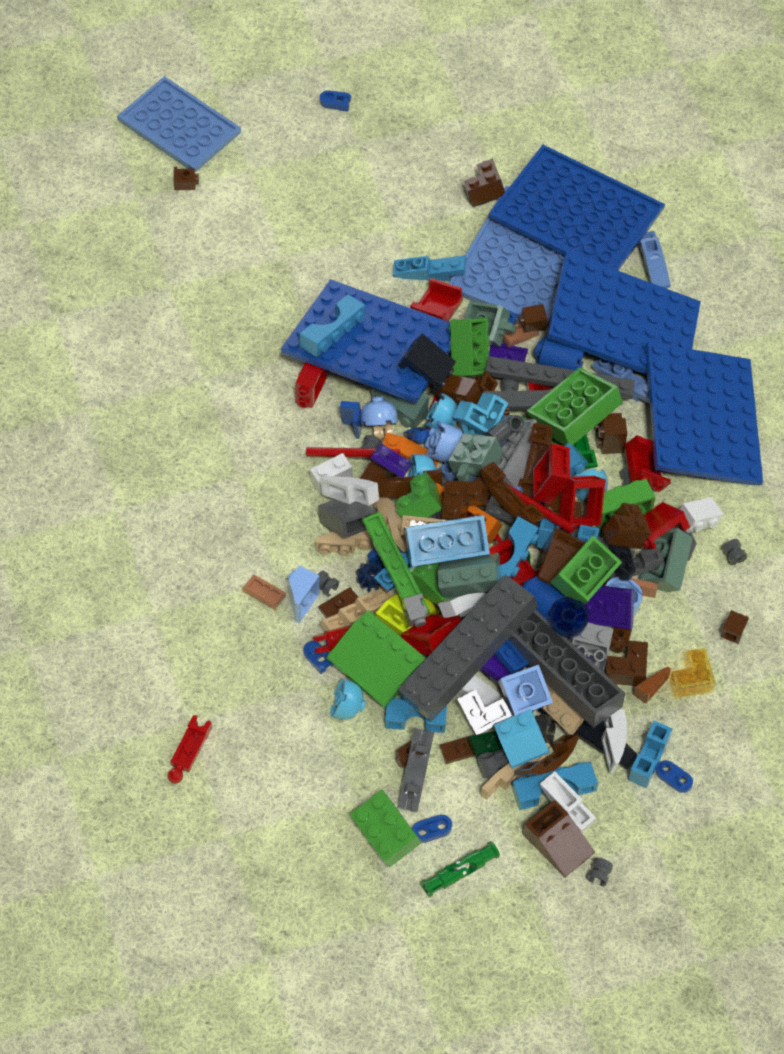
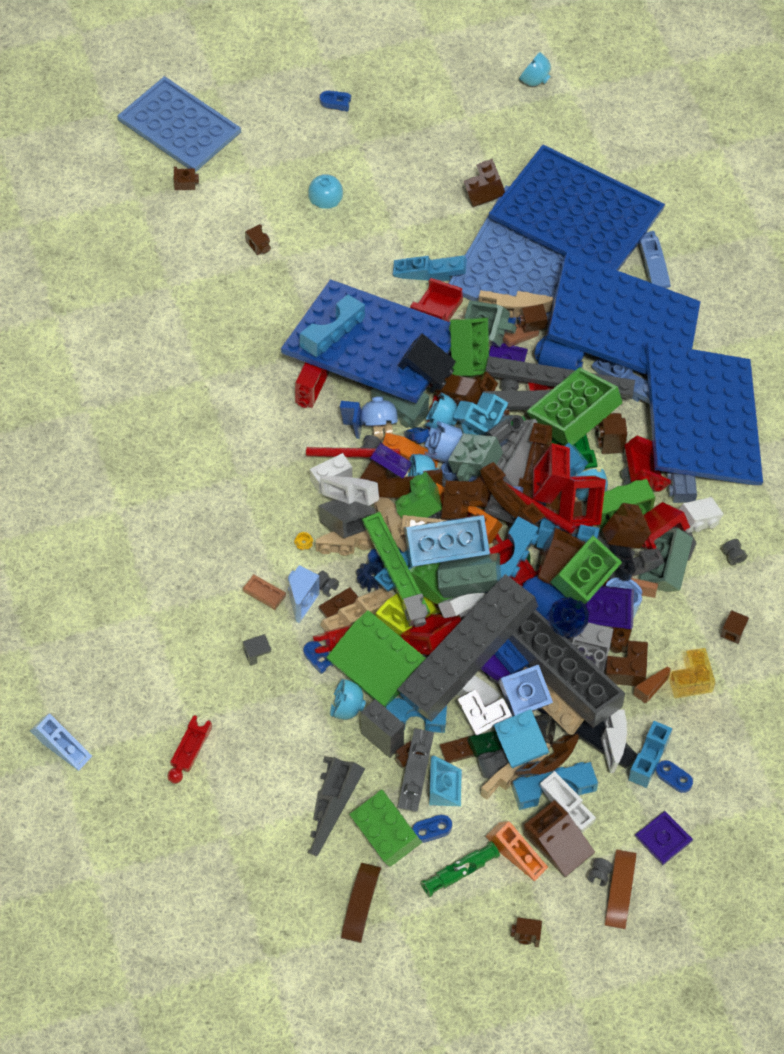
none -> light blue slope [30,713,92,771]
none -> dark grey panel [243,634,271,666]
none -> reddish brown brick [245,224,271,255]
none -> yellow plate [294,532,313,550]
none -> dark grey wedge [307,756,365,856]
none -> medium azure cylinder [308,174,343,209]
none -> reddish brown slope [341,863,382,943]
none -> dark grey brick [361,699,405,758]
none -> medium azure slope [429,756,462,806]
none -> tan slope [479,290,553,318]
none -> orange slope [485,821,548,881]
none -> reddish brown brick [510,917,542,948]
none -> medium azure cylinder [519,52,551,87]
none -> dark orange slope [605,849,637,929]
none -> dark purple tile [635,811,693,865]
none -> sand blue brick [666,472,697,503]

